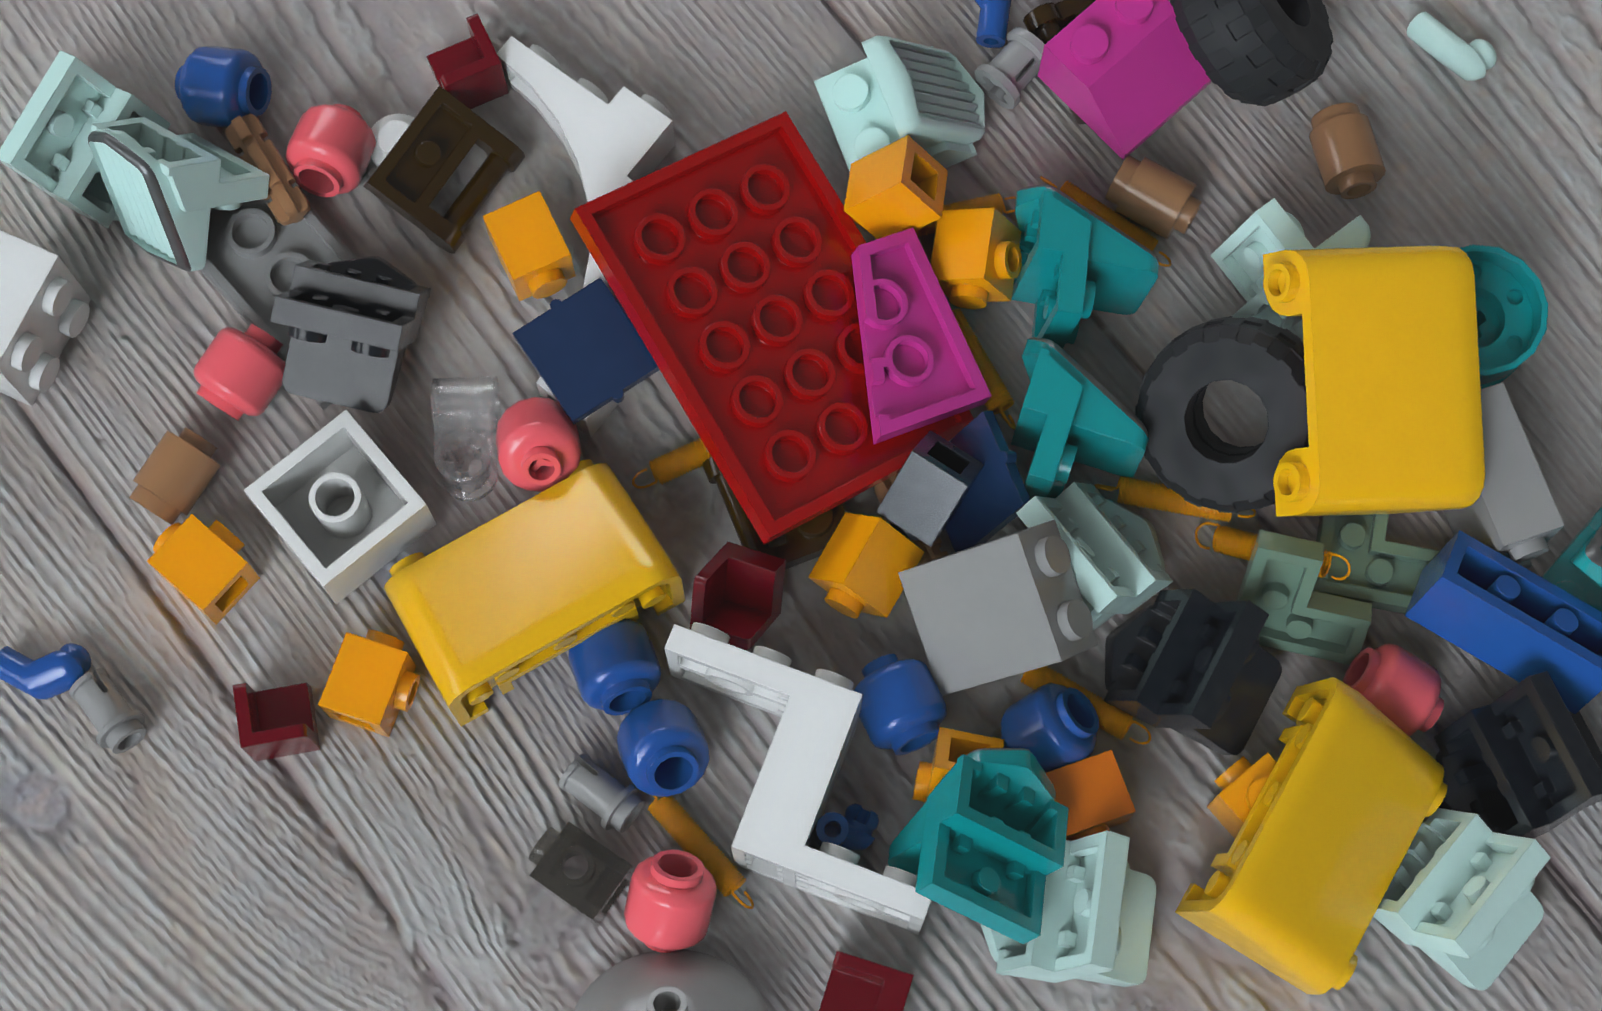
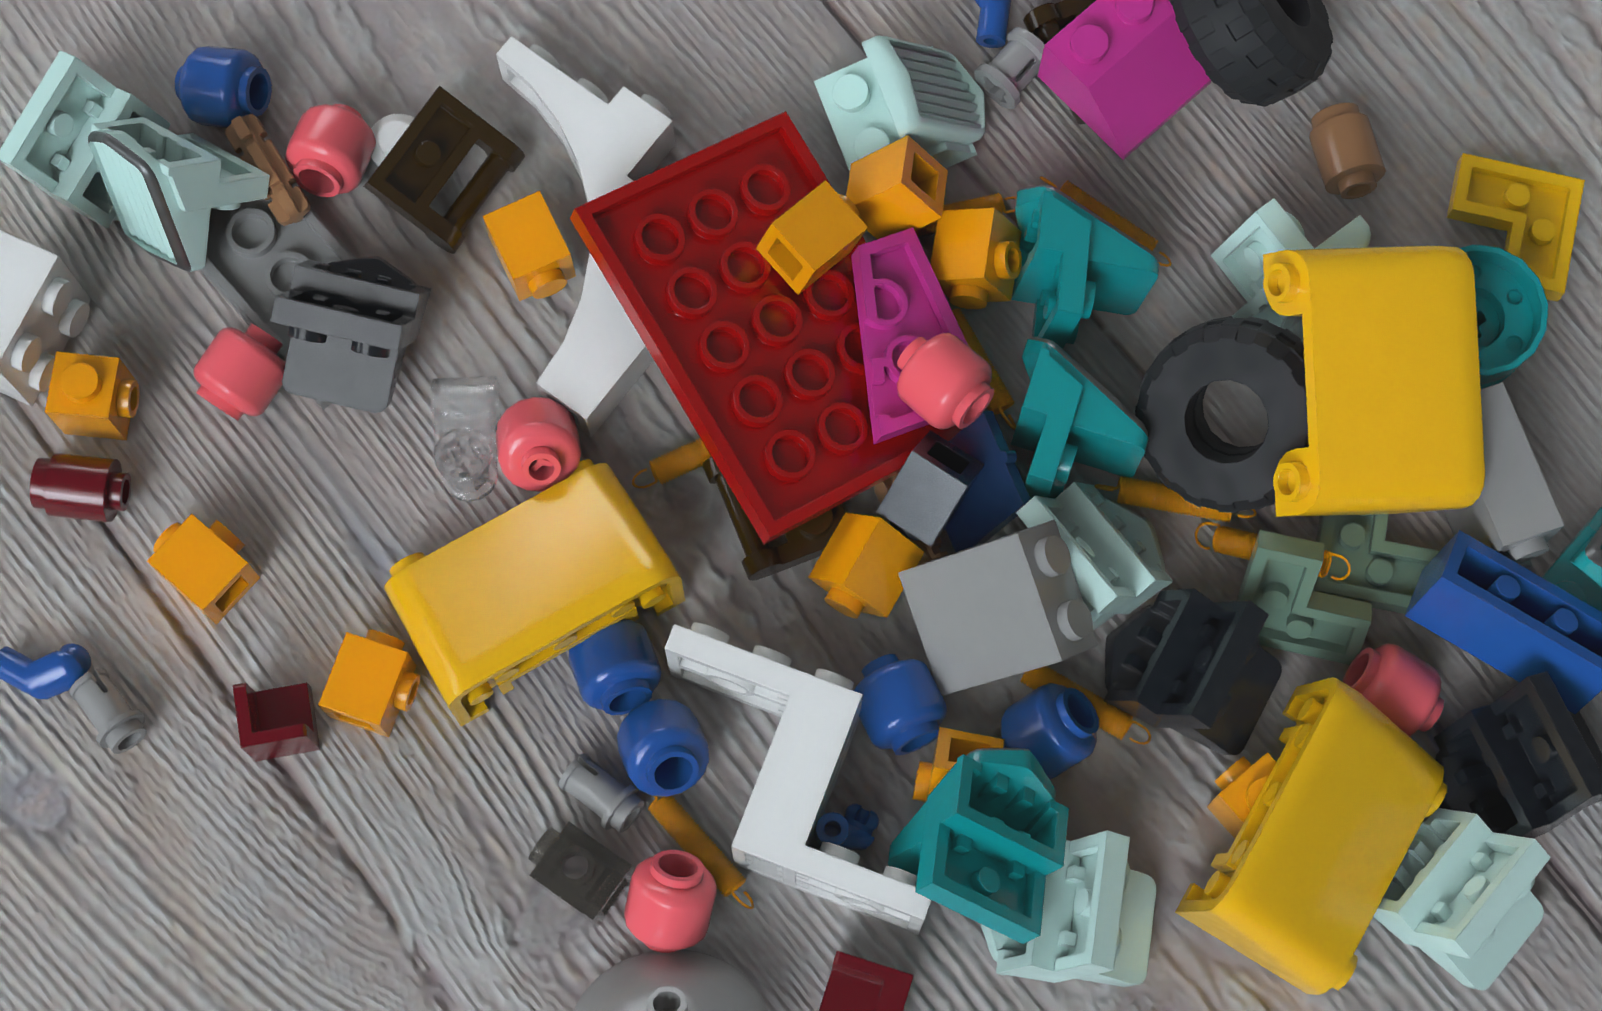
medium nougat brick [129,427,221,525] -> none
white brick [244,410,436,604] -> none
dark red panel [426,13,509,109] -> none
dark blue piece [512,277,660,425] -> none
dark red panel [690,541,786,650] -> none
orange brick [1046,749,1136,841] -> none
medium nougat brick [1105,155,1202,239] -> none
light aqua arm [1406,11,1497,81] -> none
none -> dark red brick [29,453,131,522]
none -> light orange brick [45,351,140,441]
none -> light orange brick [756,180,868,295]
none -> coral head [897,333,994,430]
none -> yellow plate [1446,153,1585,302]

